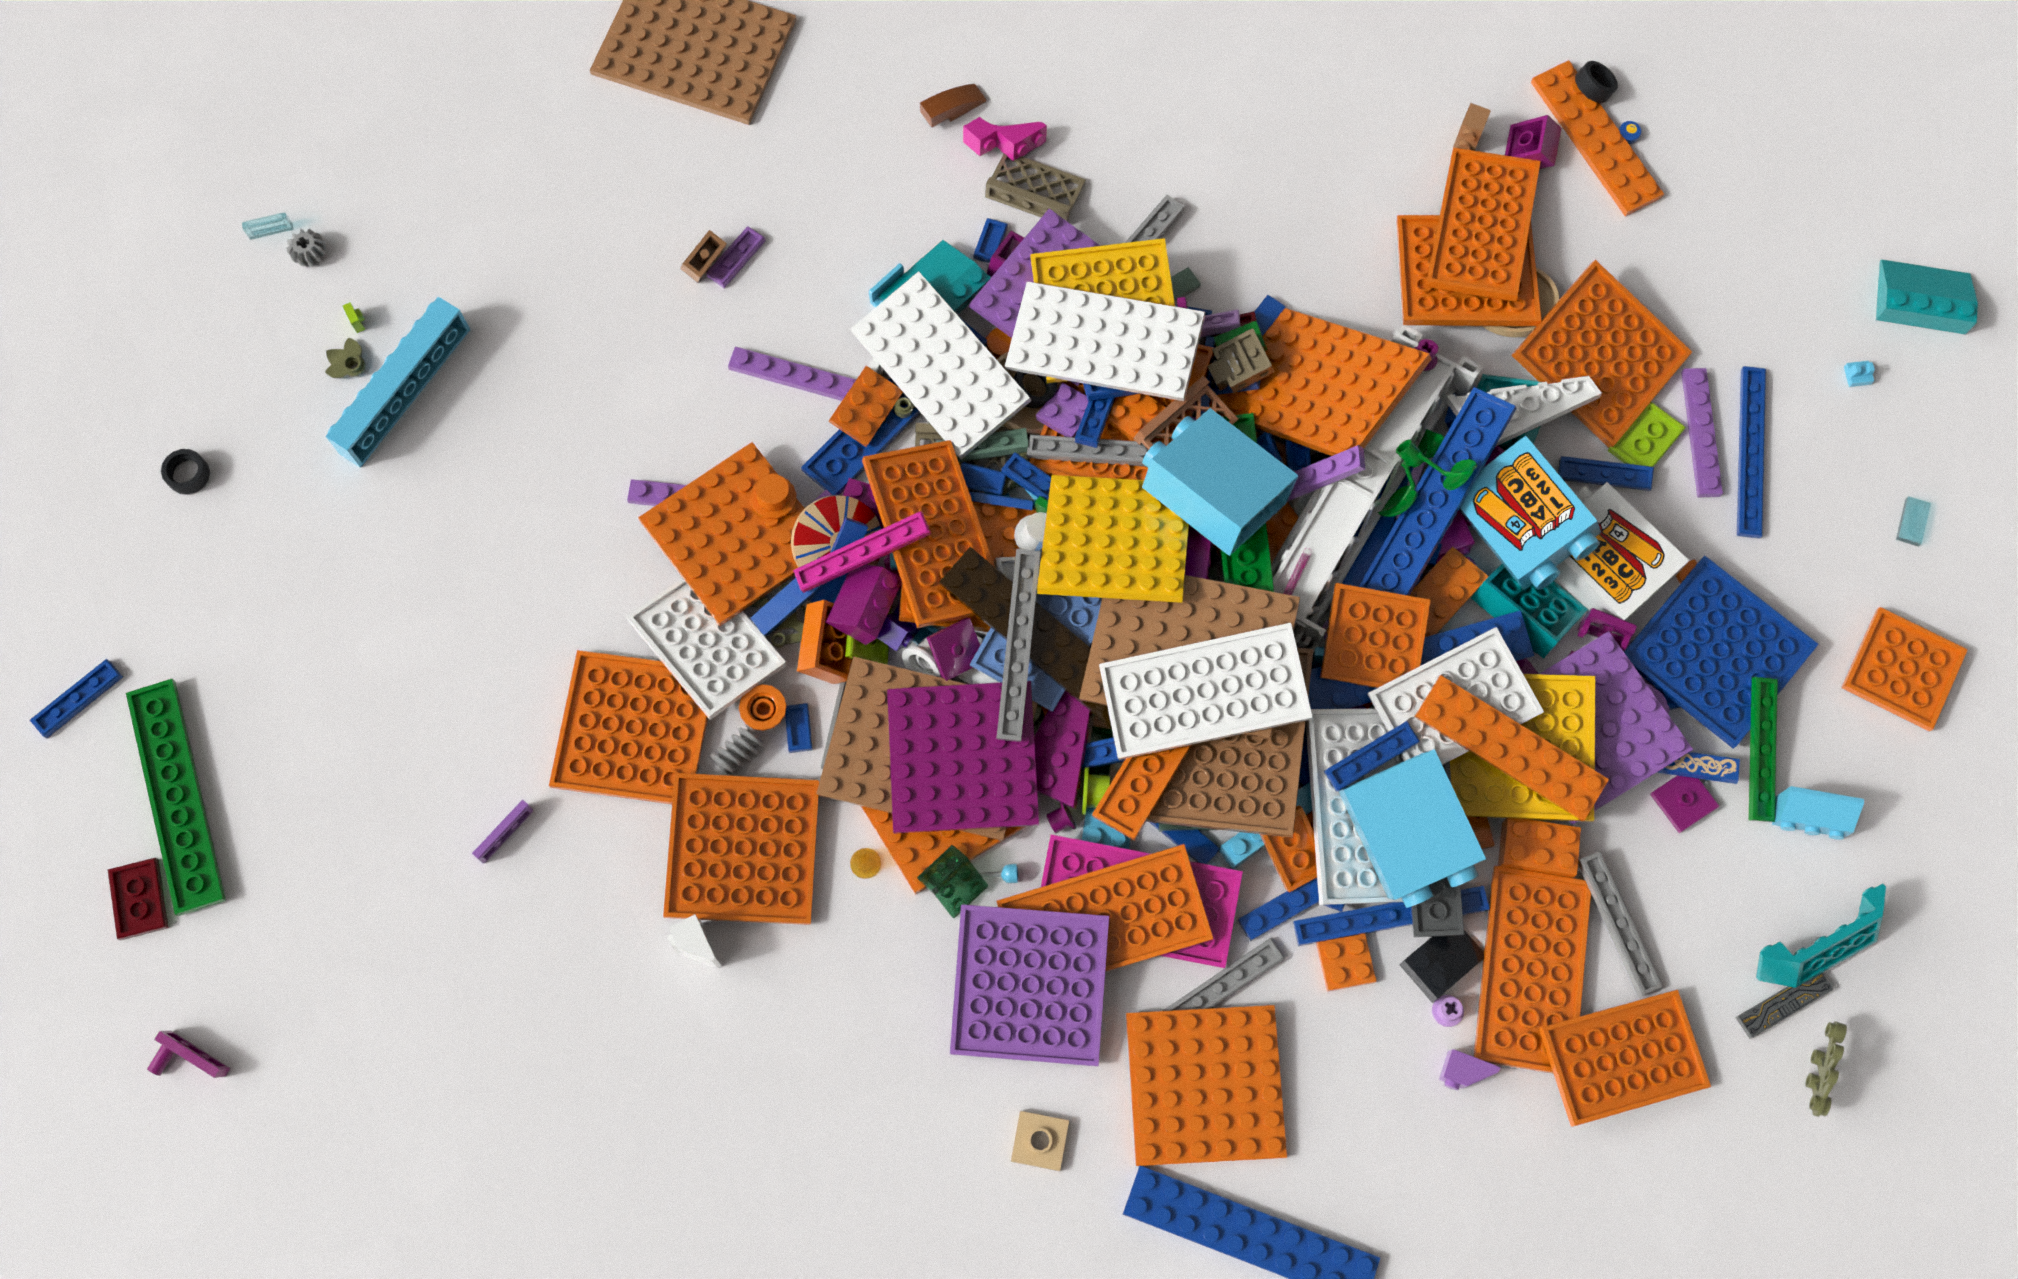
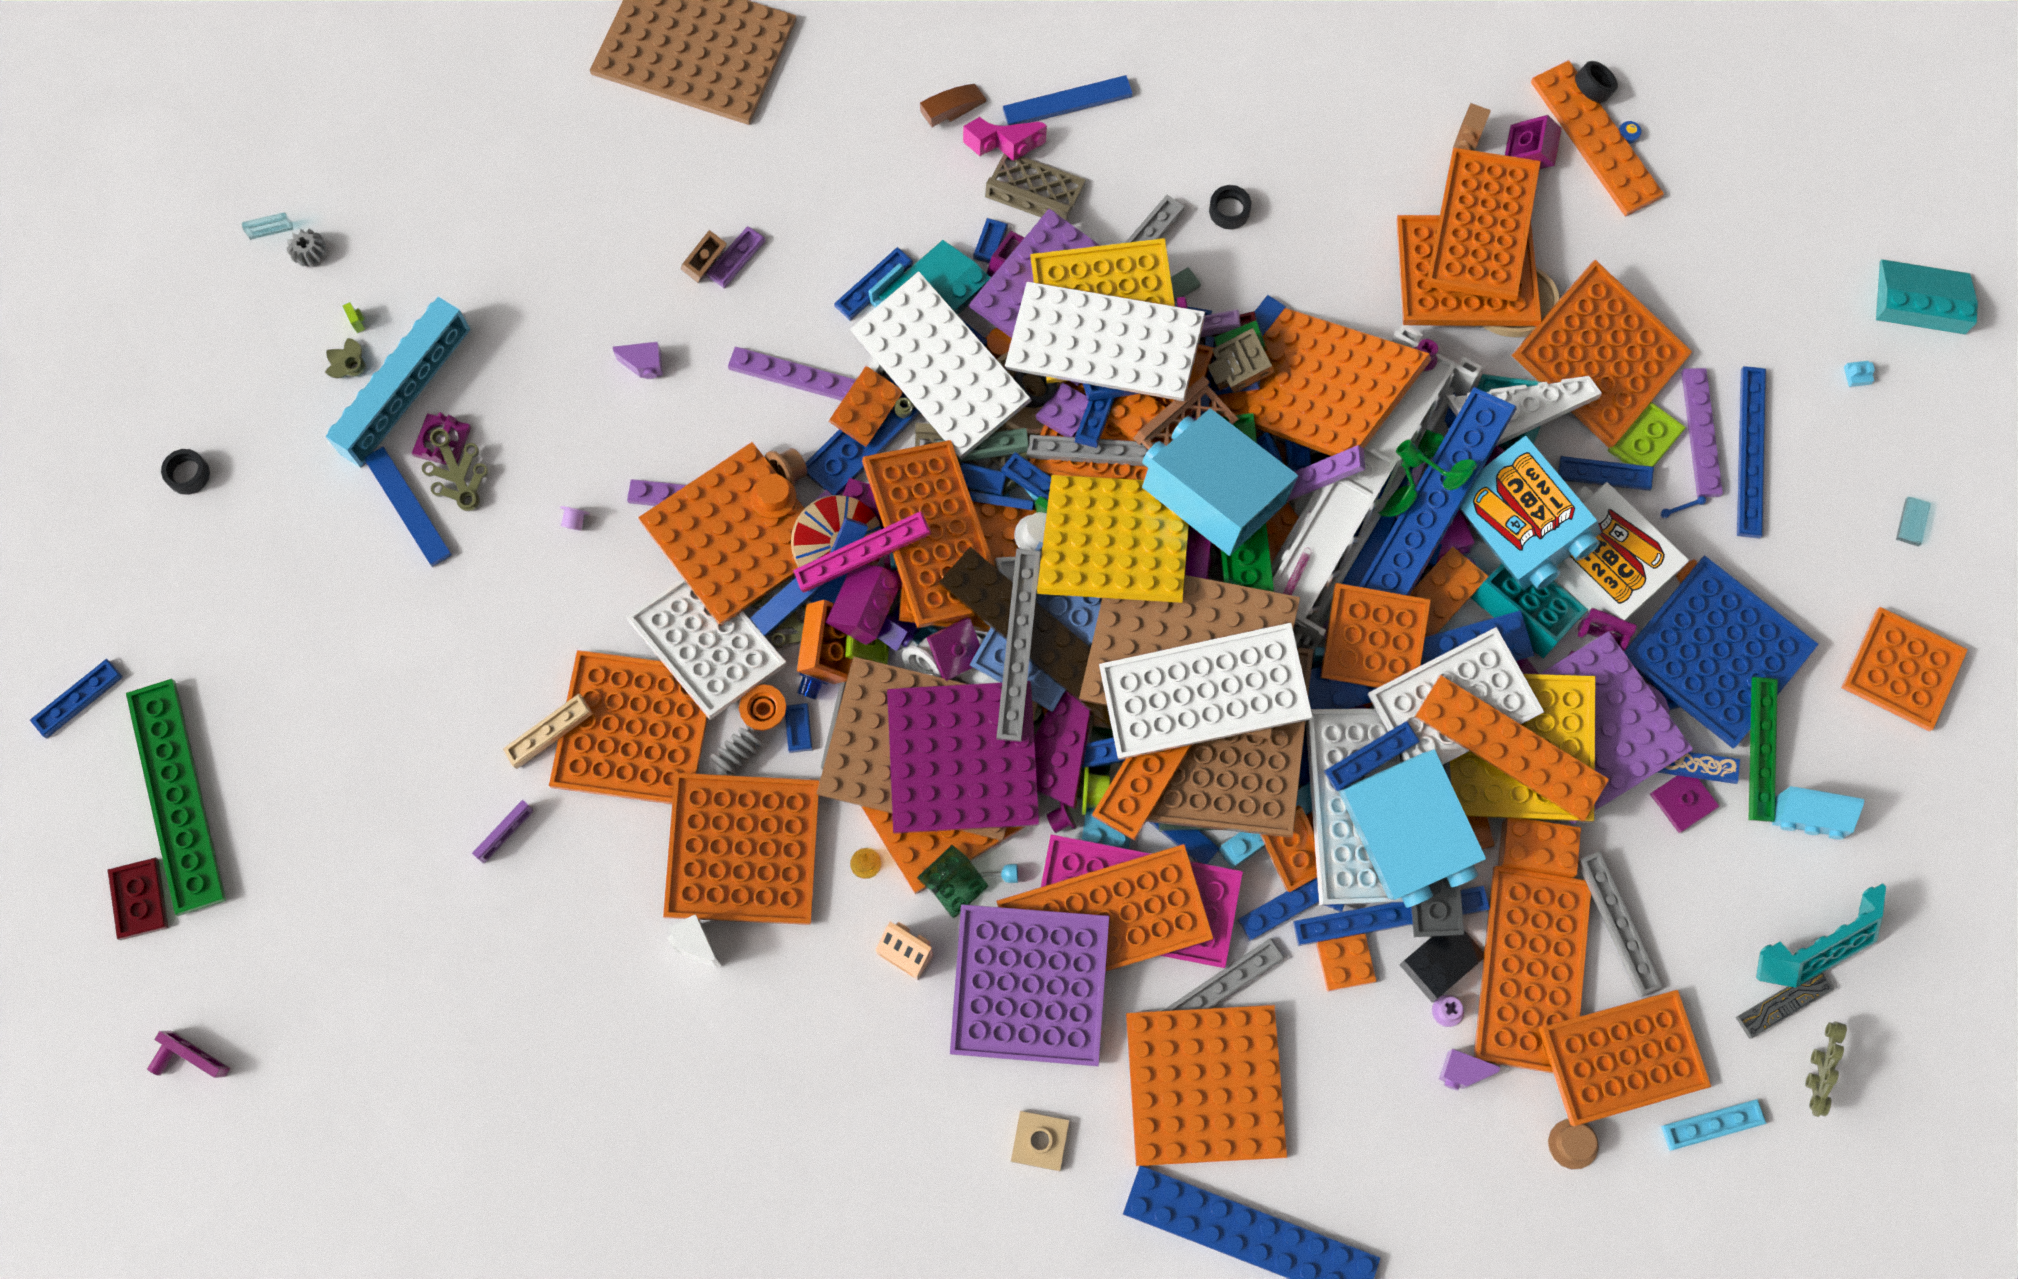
none -> blue tile [364,447,452,567]
none -> magenta piece [411,412,472,465]
none -> olive plant [422,428,488,511]
none -> tan tile [503,694,593,769]
none -> lavender piece [560,506,590,531]
none -> medium lavender slope [613,342,663,379]
none -> medium nougat piece [765,448,807,487]
none -> clear blue piece [797,672,828,700]
none -> blue tile [834,247,913,321]
none -> light nougat slope [875,921,934,980]
none -> blue tile [1003,75,1132,125]
none -> black tyre [1209,185,1252,229]
none -> medium nougat piece [1548,1119,1599,1170]
none -> blue hinge [1660,496,1706,519]
none -> medium azure tile [1661,1099,1767,1151]

